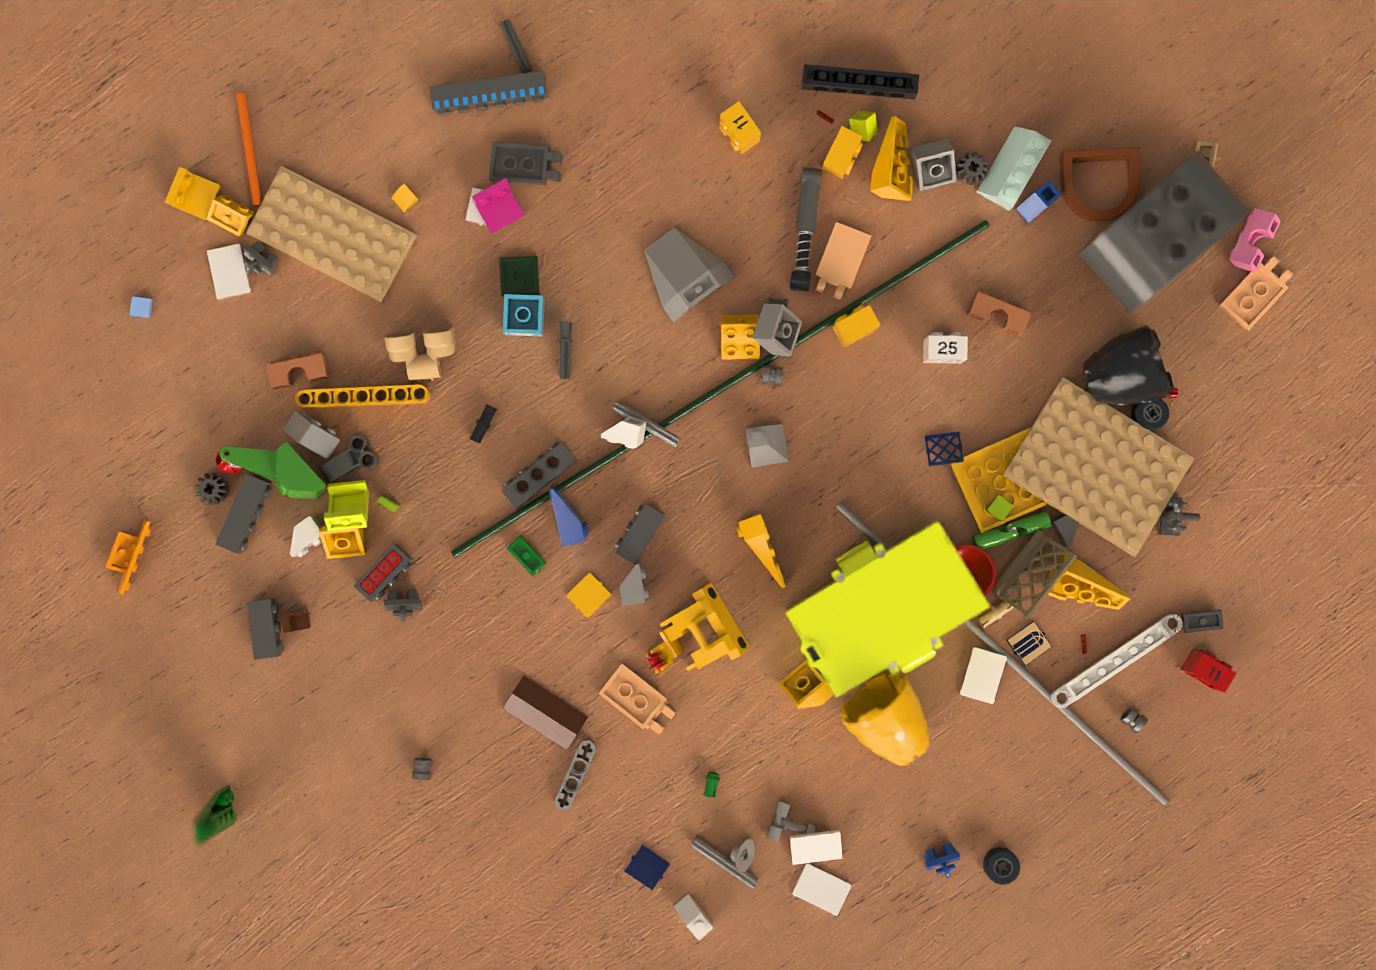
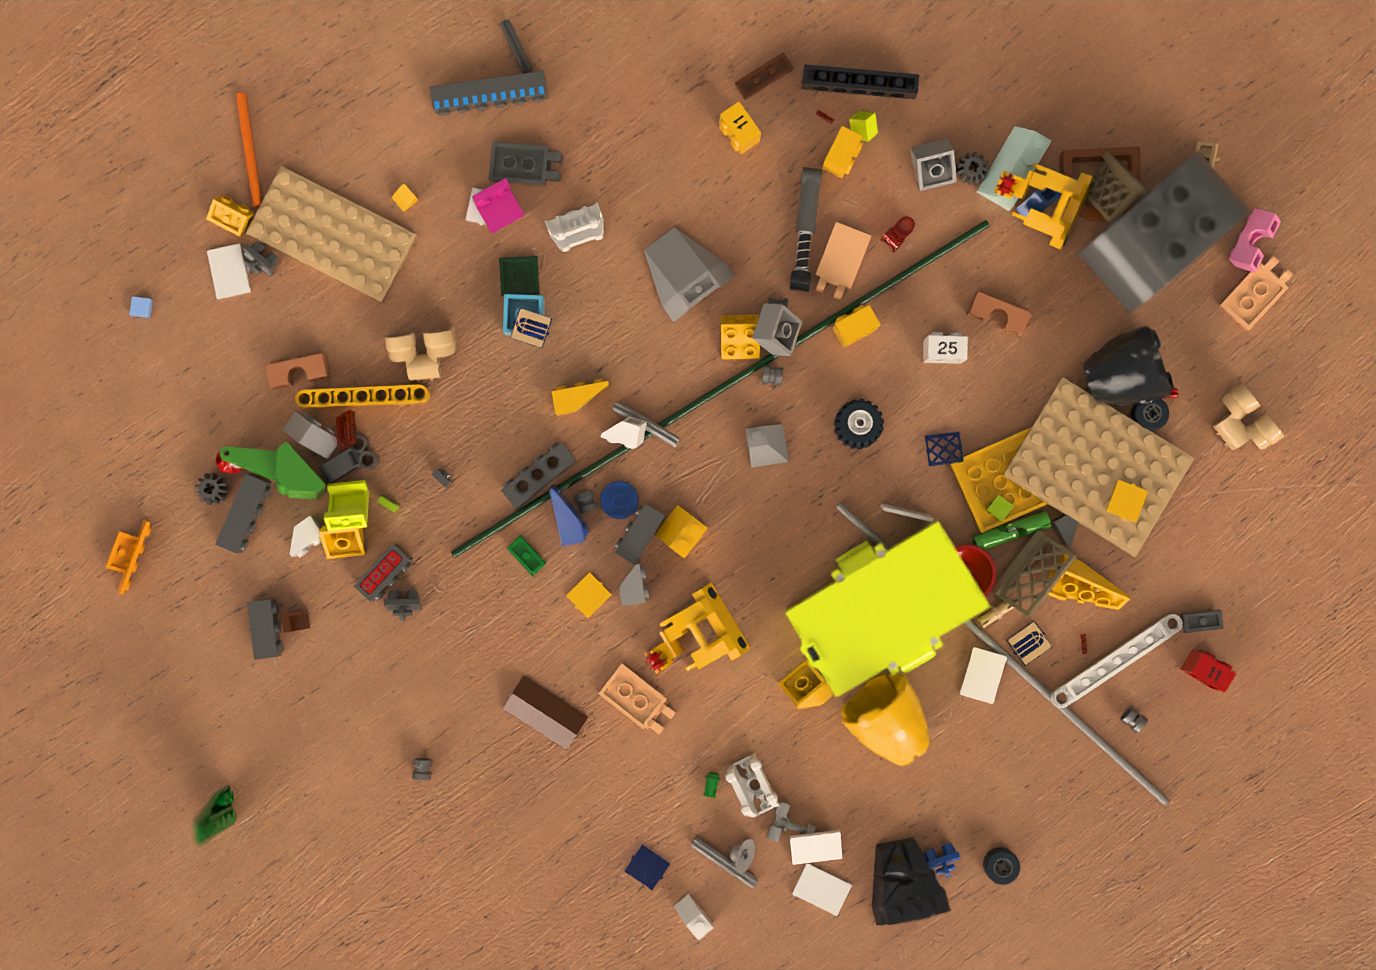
yellow bracket [165,167,221,220] -> none
black pin [470,404,497,444] -> none
light grey beam [555,739,596,811] -> none
dark grey axle [558,322,573,379] -> none
yellow wedge [736,514,786,588] -> none
yellow wedge [870,116,913,201] -> none
dark grey piece [1159,497,1201,536] -> none
none -> clear red tile [336,410,357,451]
none -> dark grey plate [432,469,453,488]
none -> piece [510,308,552,349]
none -> white piece [545,202,604,252]
none -> yellow slope [551,378,610,415]
none -> dark grey wheel [574,490,598,514]
none -> blue tile [600,481,639,519]
none -> yellow slope [654,505,708,558]
none -> white piece [725,753,780,817]
none -> reddish brown plate [735,53,793,100]
none -> black wheel [834,399,884,449]
none -> black wedge [872,837,951,925]
none -> clear red piece [880,216,915,253]
none -> white piece [880,503,934,522]
none -> yellow container [994,163,1095,250]
none -> dark tan fence [1087,150,1149,224]
none -> yellow piece [1106,480,1148,523]
none -> tan piece [1212,381,1284,450]

